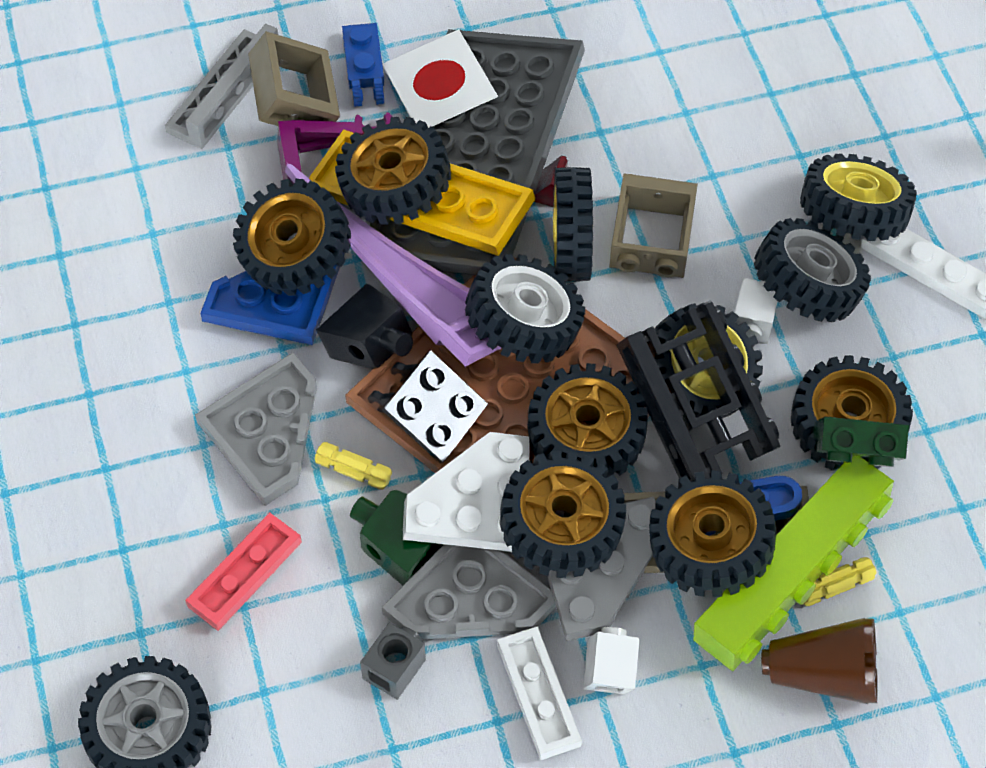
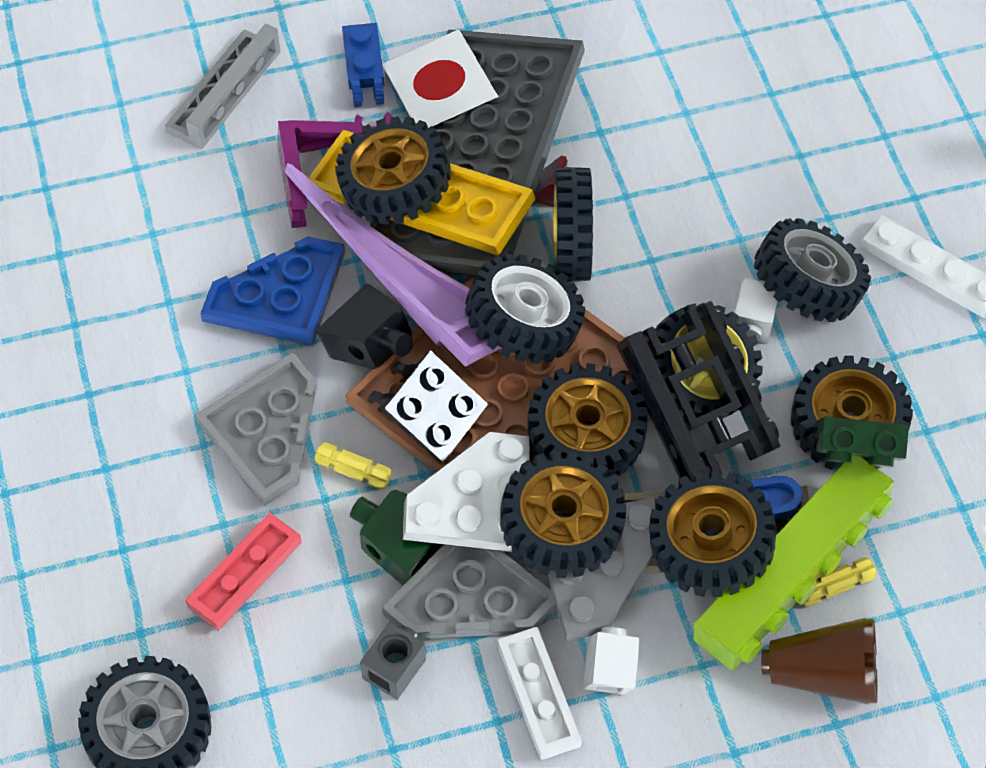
wheel [233,178,351,296] -> none
dark tan window [248,31,340,126] -> none
dark tan window [609,173,698,278] -> none
black wheel [800,153,917,241] -> none

